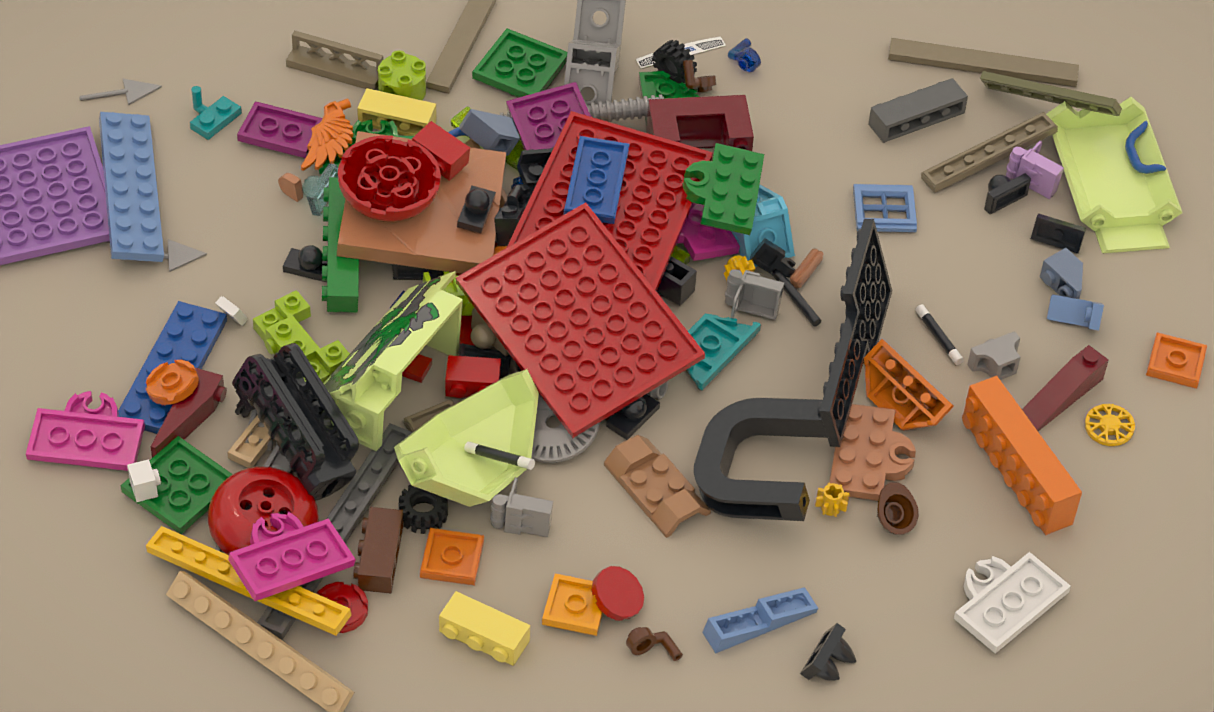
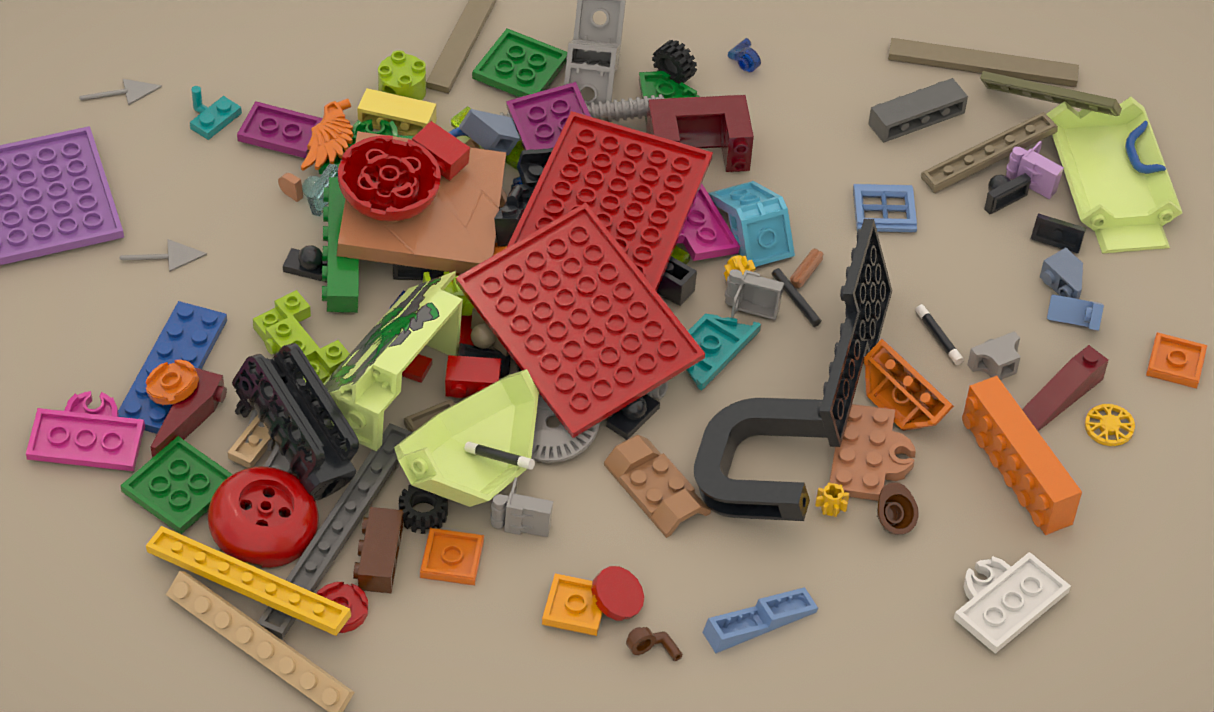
medium blue plate [99,112,164,262] -> none
white plate [127,459,161,502] -> none
white tile [216,296,248,326] -> none
dark pink plate [228,512,356,601] -> none
dark tan fence [286,30,383,90] -> none
light yellow brick [439,591,530,666] -> none
black tile [457,185,496,234] -> none
blue tile [564,136,630,224] -> none
white sticker [635,37,726,68] -> none
green plate [682,143,765,235] -> none
reddish brown plate [683,60,716,92] -> none
black plate [750,238,796,278] -> none
black tile [800,623,856,681] -> none

